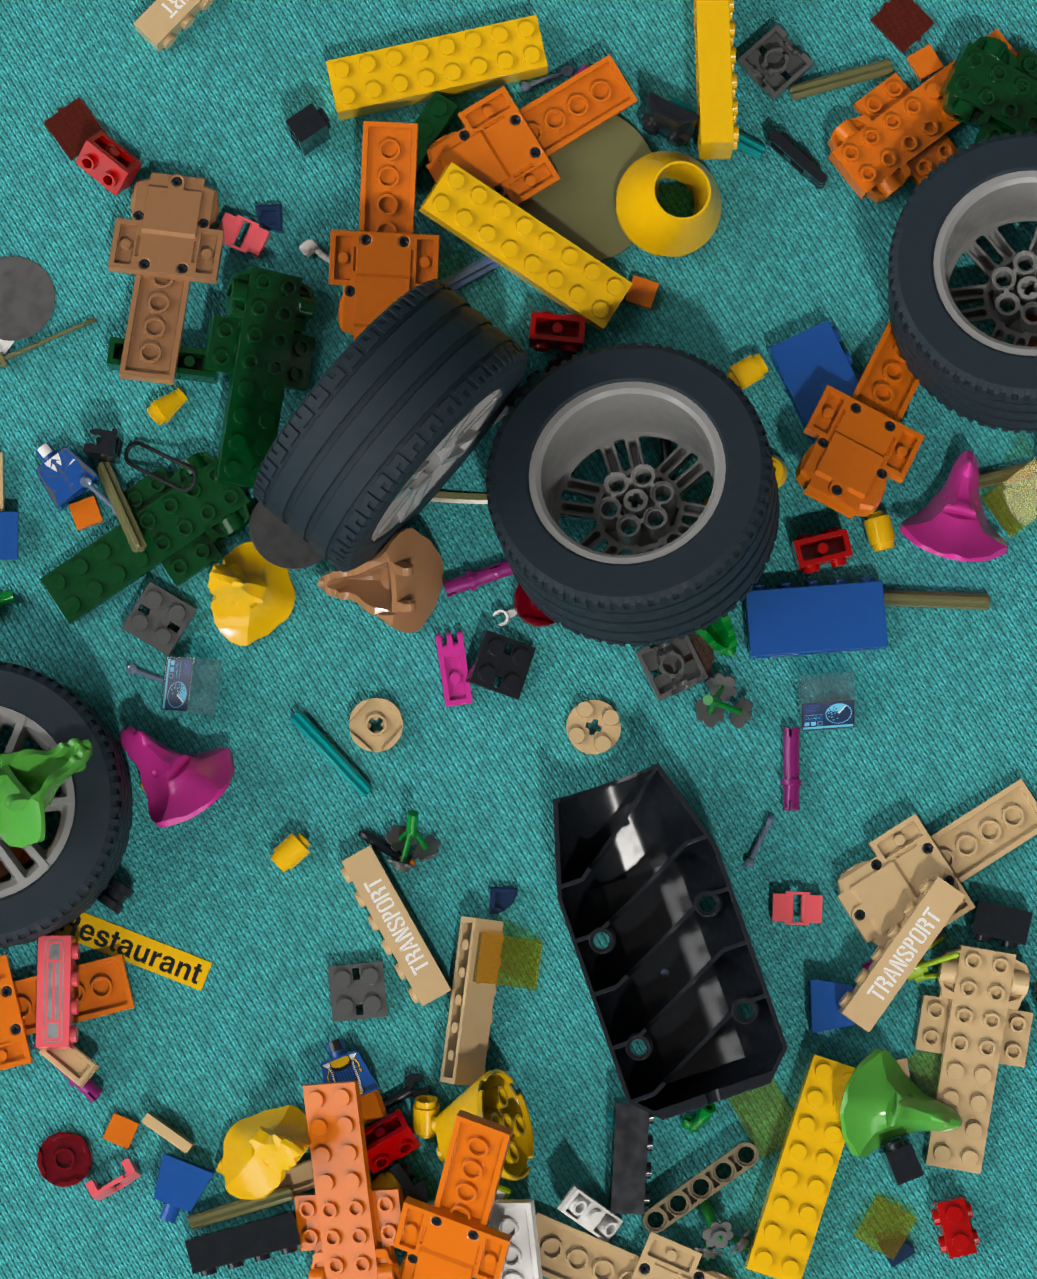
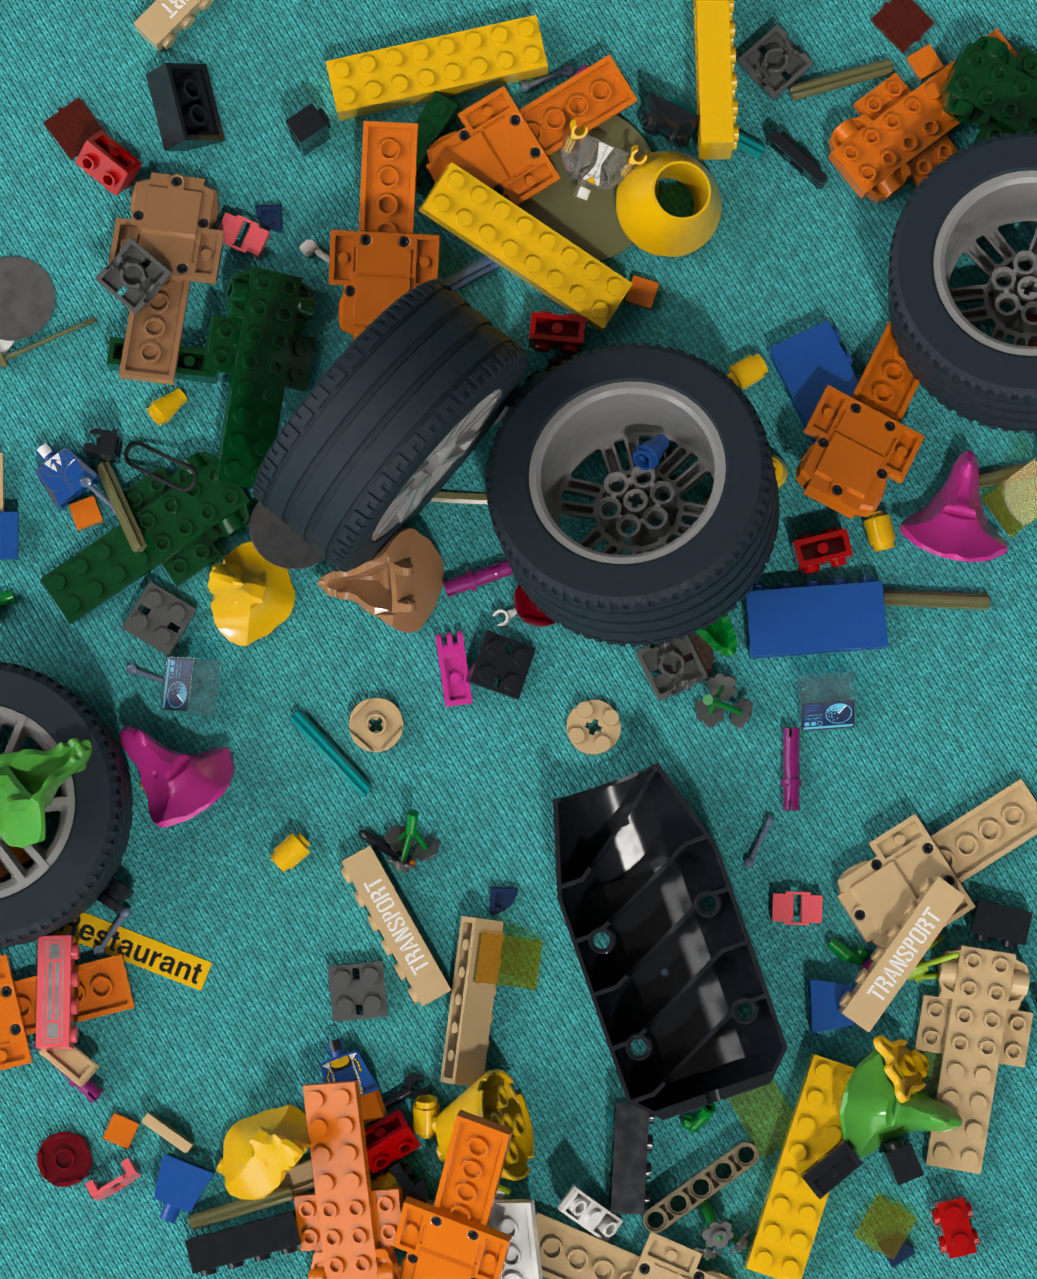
none -> sand blue hinge [93,907,131,956]
none -> dark grey brick [95,238,173,316]
none -> black slope [146,63,225,151]
none -> clear torso [561,120,647,202]
none -> blue cone [633,434,669,470]
none -> black hinge [800,1140,863,1200]
none -> green arm [827,937,869,965]
none -> yellow tile [873,1035,930,1103]

